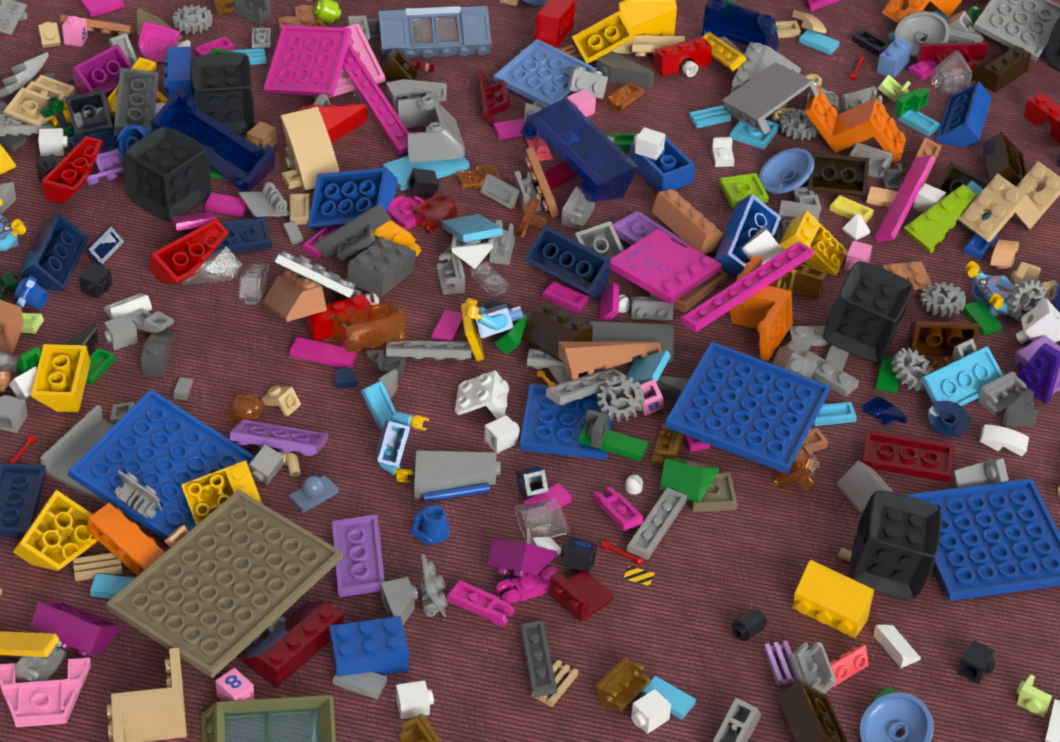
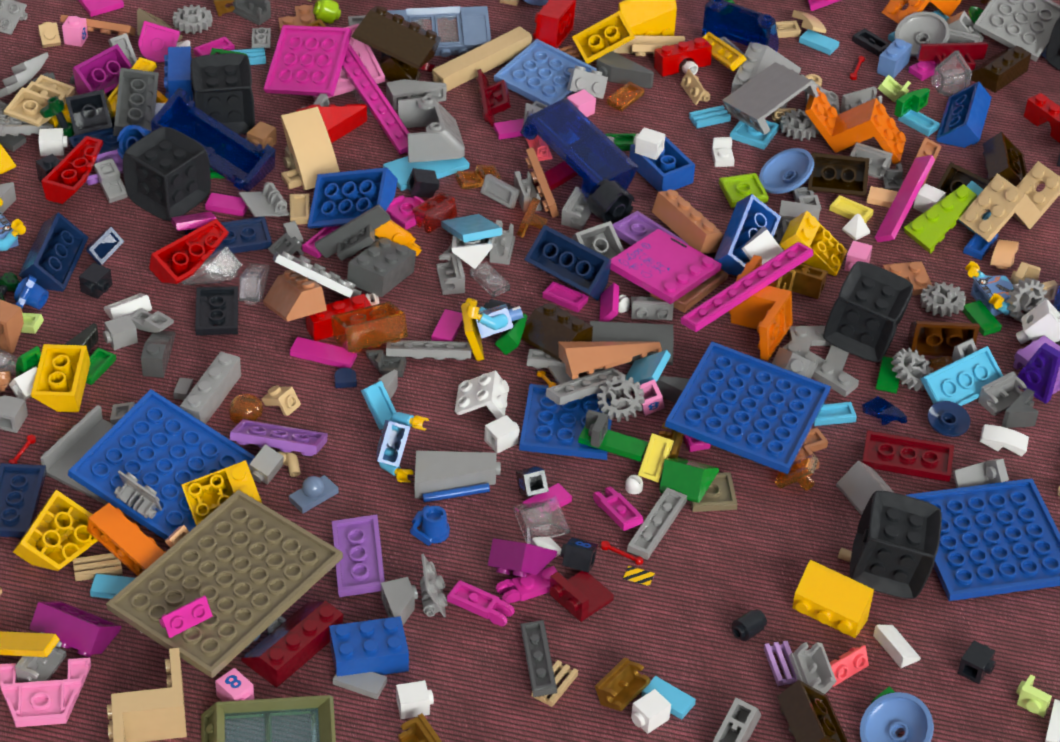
none -> light grey slope [94,158,128,203]
none -> dark pink hinge [159,595,213,638]
none -> light grey brick [180,351,241,424]
none -> black plate [195,286,239,336]
none -> dark grey bracket [268,233,304,255]
none -> dark brown slope [351,6,441,69]
none -> tan brick [432,26,532,91]
none -> black brick [587,179,635,224]
none -> light yellow tile [638,433,674,483]
none -> tan hinge [680,69,710,105]

